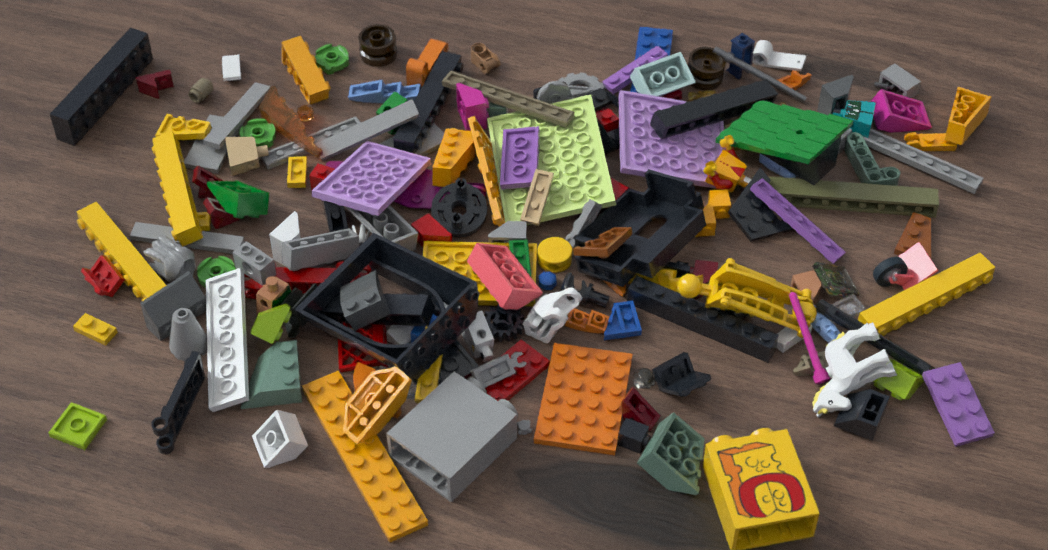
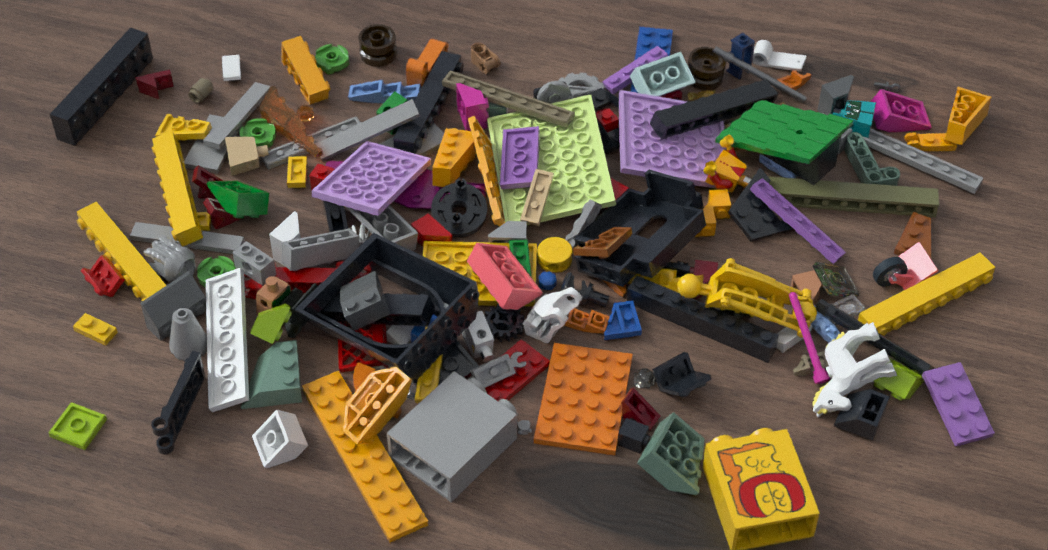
light grey panel [879,63,921,98] -> none

